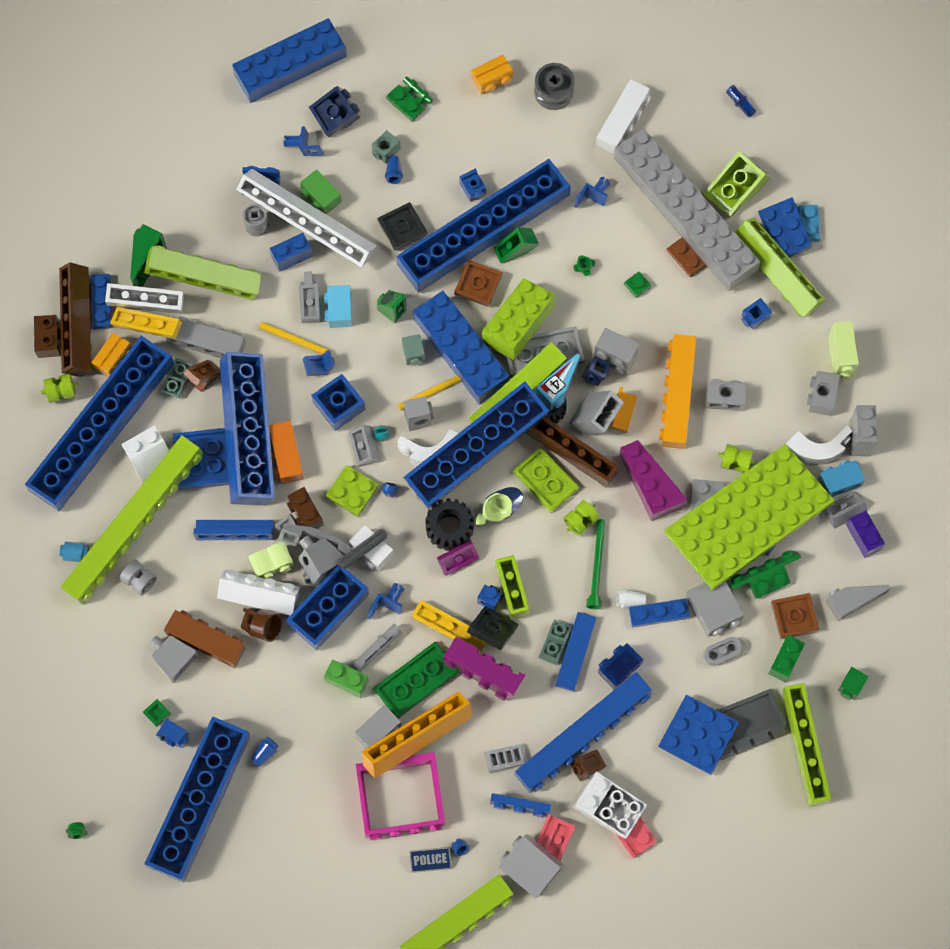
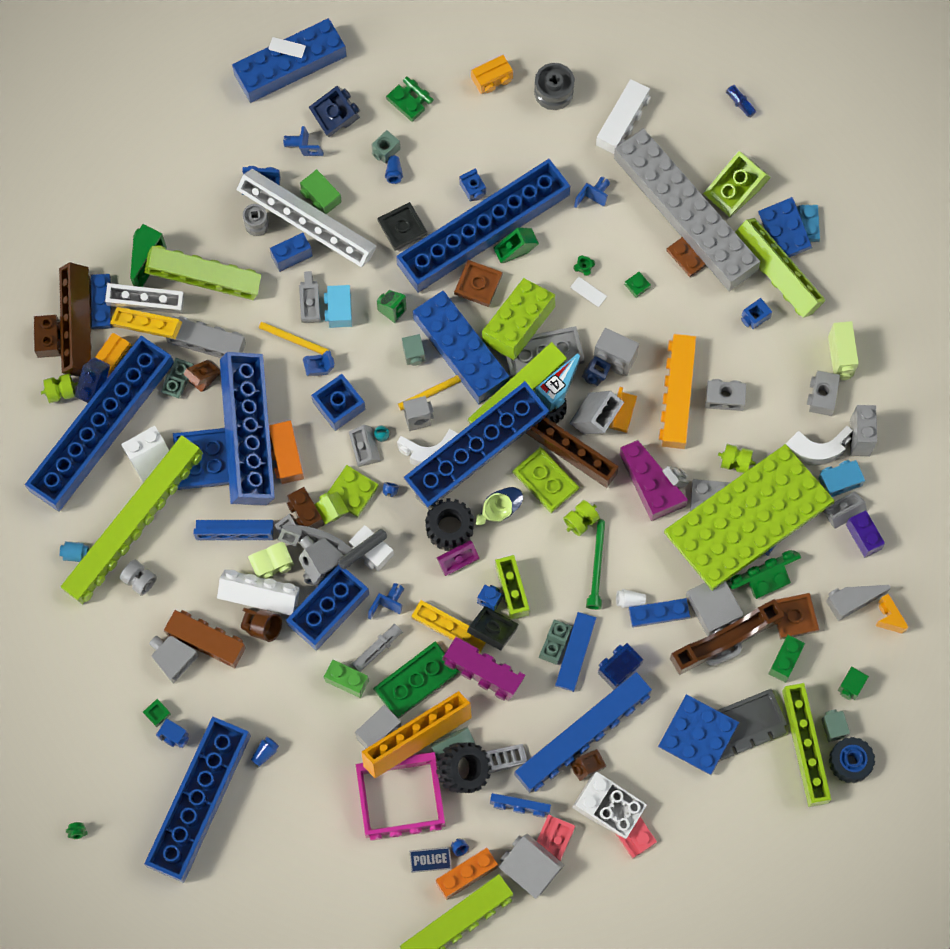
none -> clear blue brick [75,357,110,403]
none -> white sticker [268,37,306,58]
none -> lime brick [314,492,349,524]
none -> sand green slope [432,727,476,761]
none -> orange brick [435,848,498,900]
none -> black tyre [436,742,491,793]
none -> white sticker [570,277,607,307]
none -> light grey plate [662,466,689,488]
none -> reddish brown arch [670,599,785,676]
none -> sand green brick [821,709,850,742]
none -> black wheel [829,737,875,783]
none -> light orange slope [876,594,909,633]

